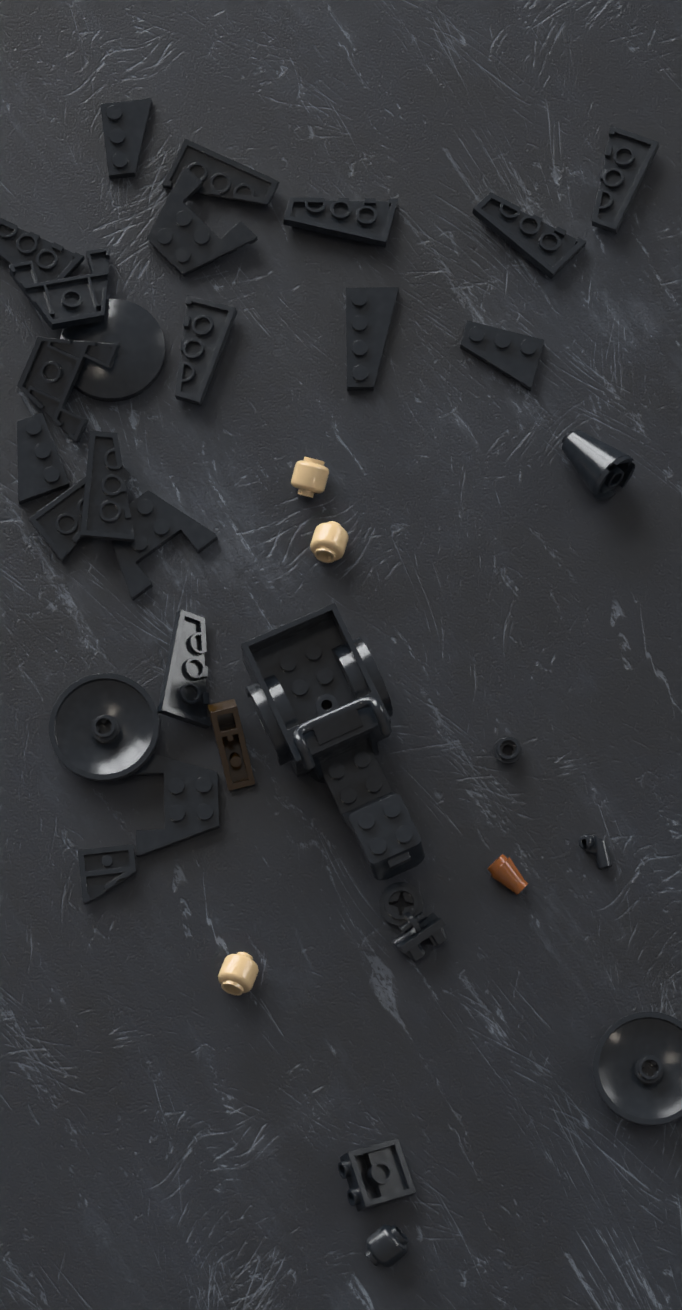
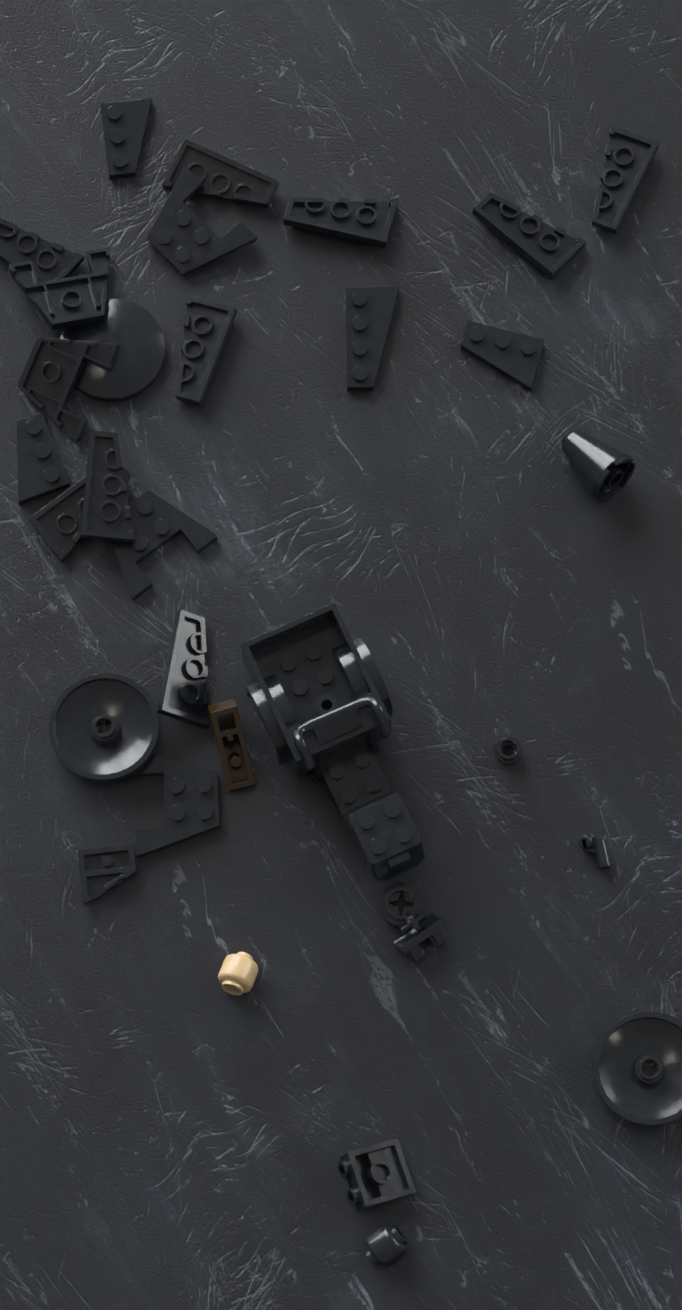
tan head [291,457,329,498] -> none
tan head [310,521,348,563] -> none
dark orange cone [487,854,528,895] -> none

